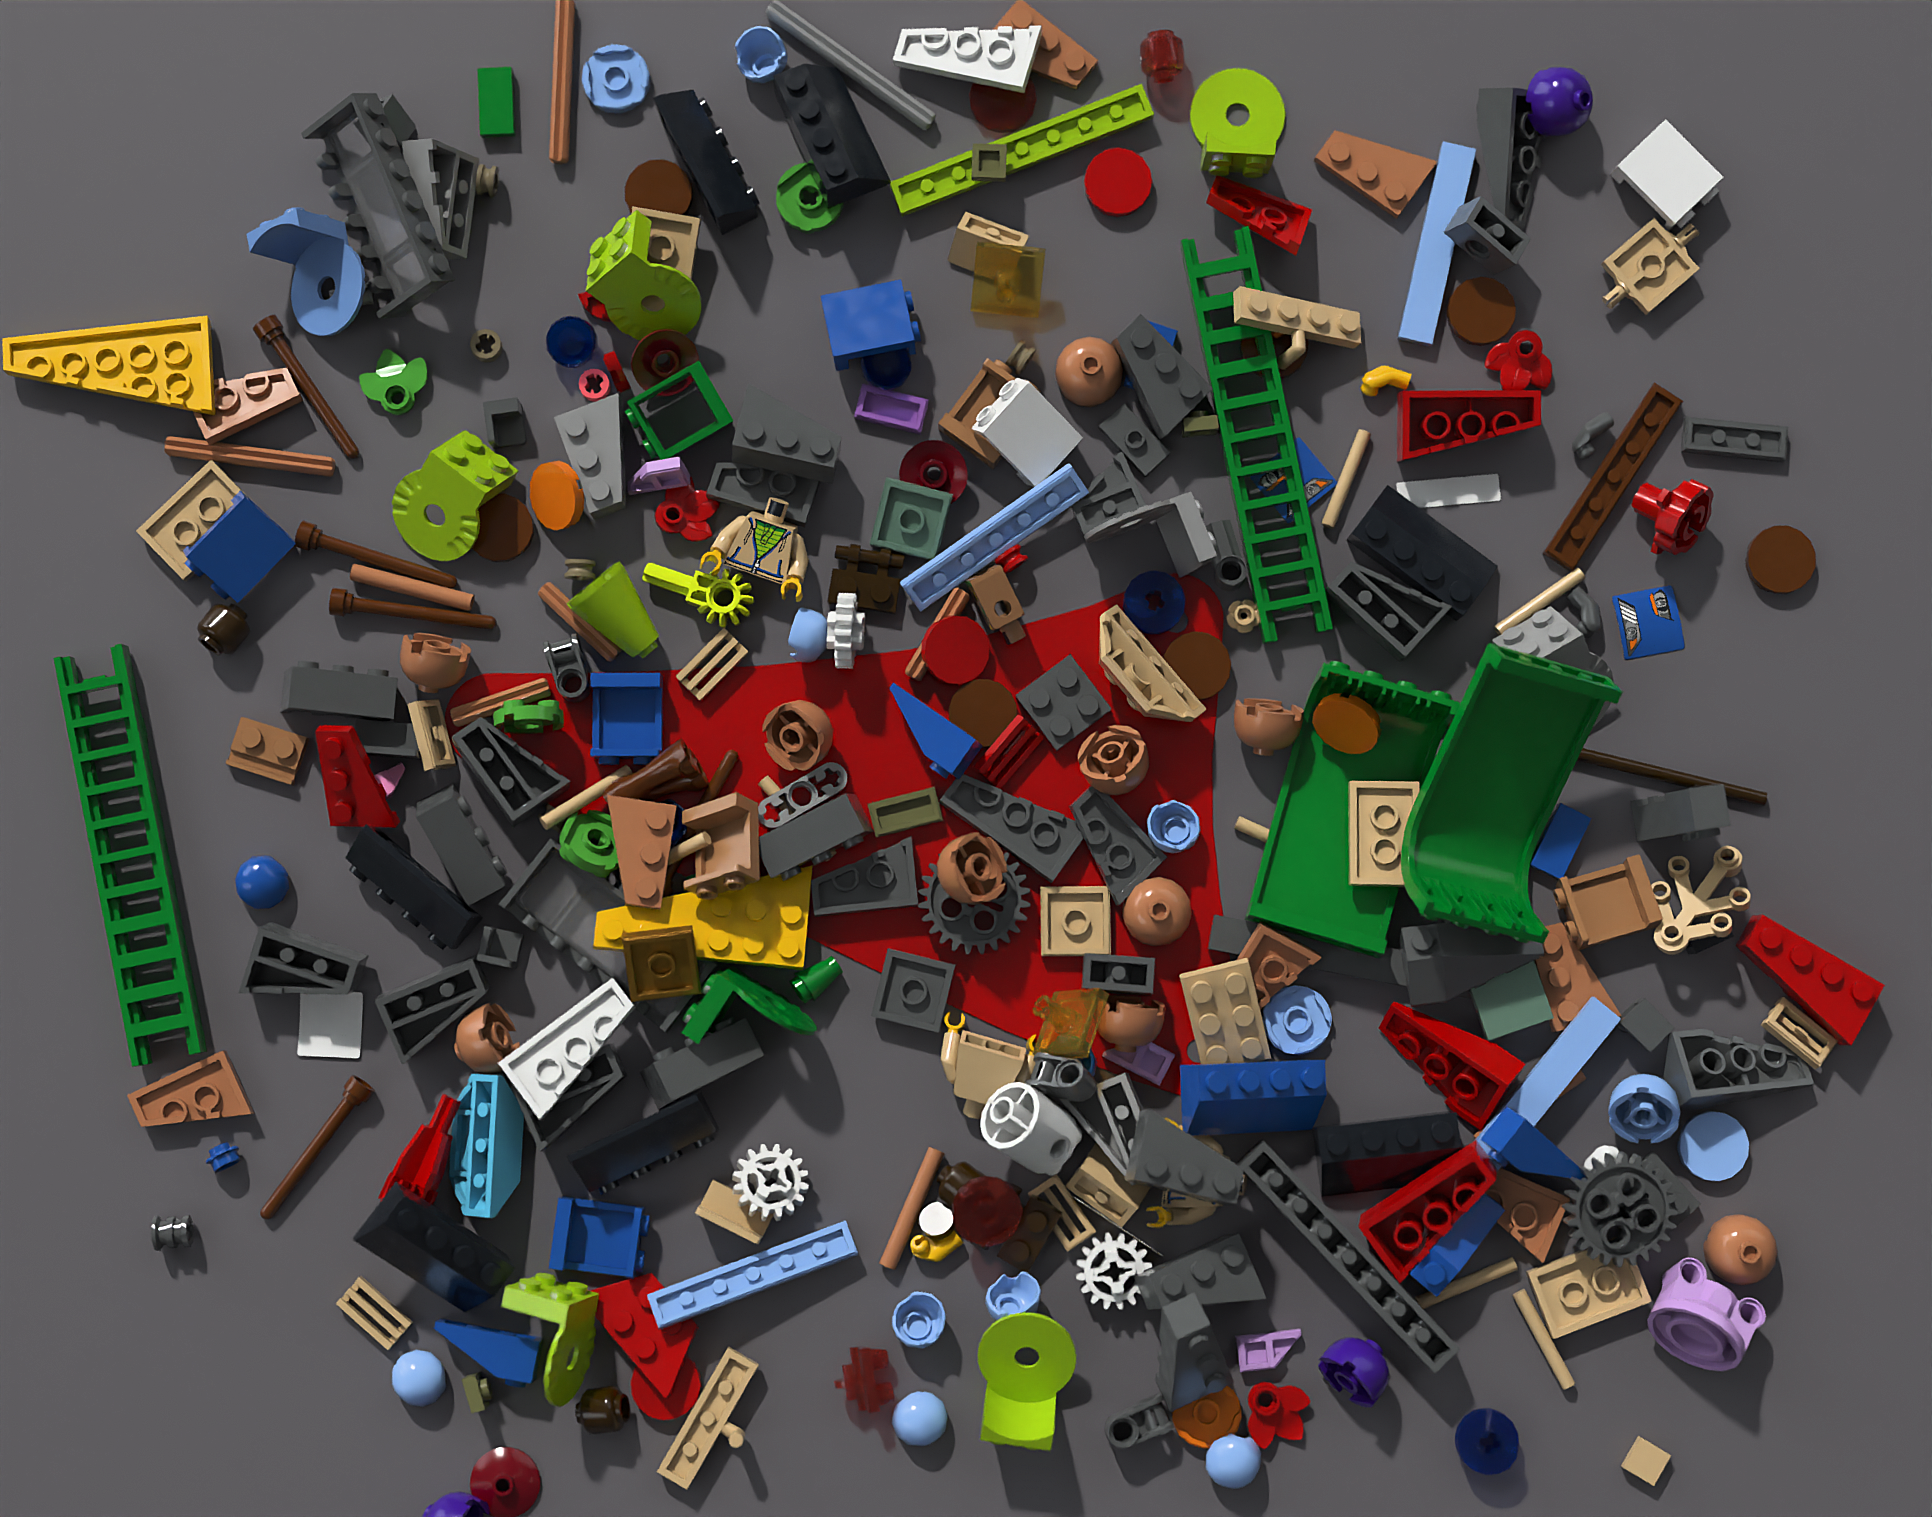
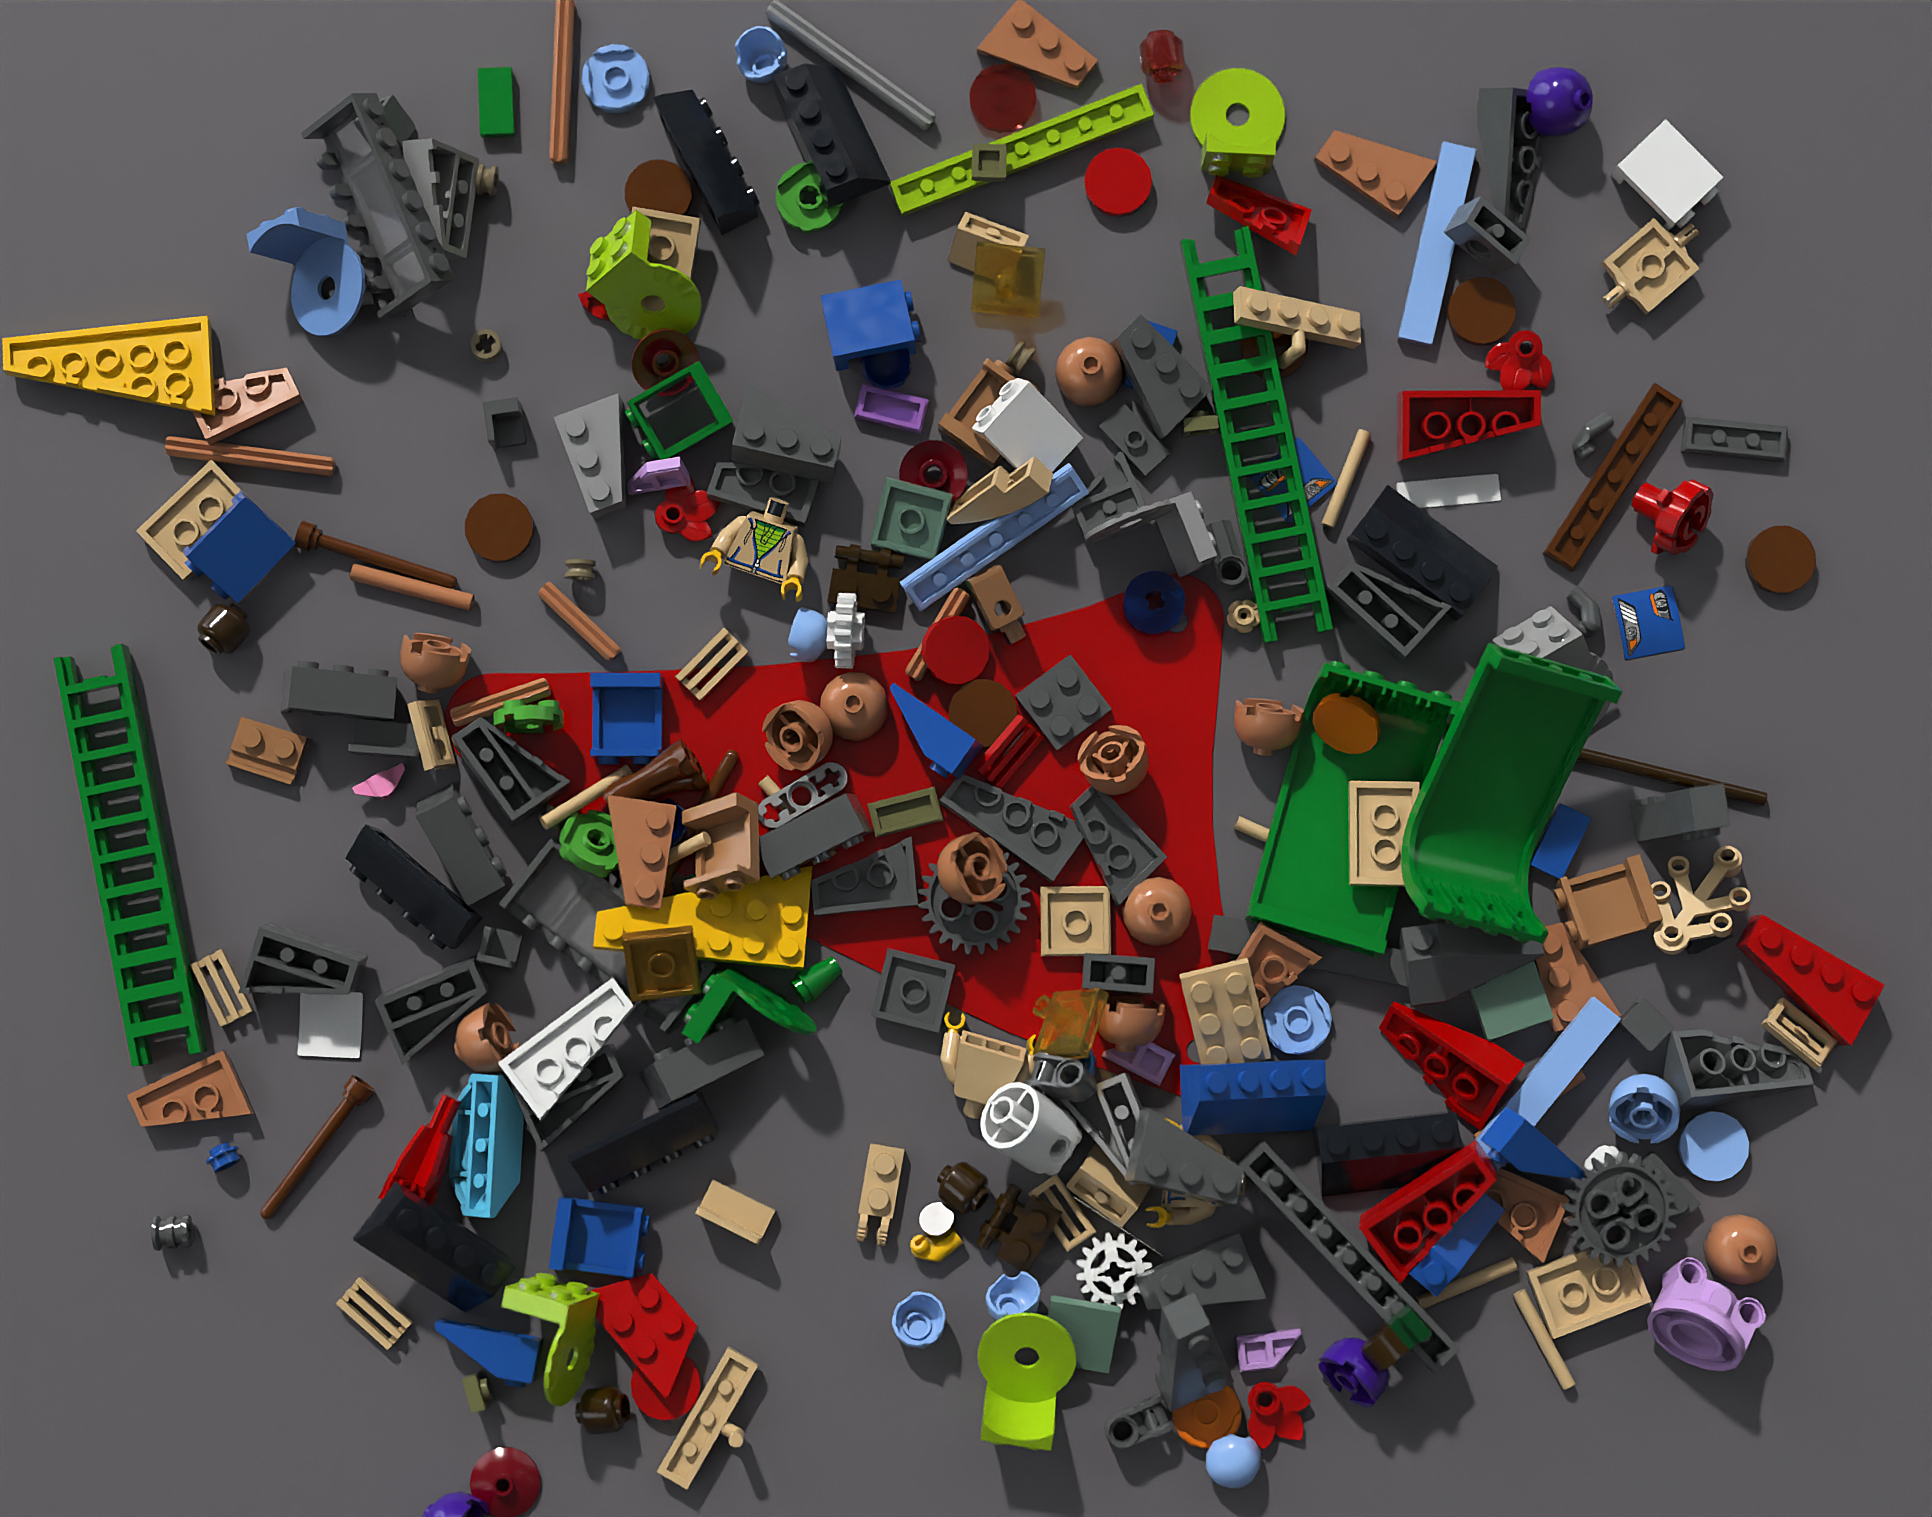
blue hair [235,855,289,909] -> none
reddish brown piece [252,315,359,459] -> none
red wing [315,725,400,828] -> none
reddish brown piece [329,588,496,629] -> none
bright green plate [359,349,428,415] -> none
lime piece [392,430,519,561] -> none
light blue hair [392,1350,446,1407] -> none
orange tile [529,461,584,531] -> none
dark grey piece [543,633,591,703] -> none
clear blue hair [546,316,598,368] -> none
lime cone [567,561,659,659] -> none
coral bush [579,369,611,402] -> none
red tile [603,351,631,393] -> none
neon yellow gear [642,563,754,628] -> none
light blue tile [647,1220,858,1330] -> none
white gear [732,1144,809,1221] -> none
clear red hips [834,1346,894,1413] -> none
nougat piece [879,1147,945,1270] -> none
light blue hair [892,1391,948,1446] -> none
white wing [893,25,1043,93] -> none
clear red tile [951,1176,1023,1247] -> none
red bush [994,544,1029,575] -> none
tan wedge [1099,605,1206,722] -> none
light blue hair [1147,800,1201,853] -> none
reddish brown tile [1163,631,1231,700] -> none
yellow arm [1360,366,1412,397] -> none
clear blue piece [1454,1408,1519,1475] -> none
tan bar [1494,568,1586,635] -> none
tan tile [1621,1436,1671,1486] -> none
none -> tan tile [190,949,255,1027]
none -> nougat cylinder [820,672,889,741]
none -> tan hinge [856,1143,905,1246]
none -> tan slope [947,456,1053,524]
none -> sand green tile [1047,1295,1121,1374]
none -> leg [1360,1304,1432,1372]

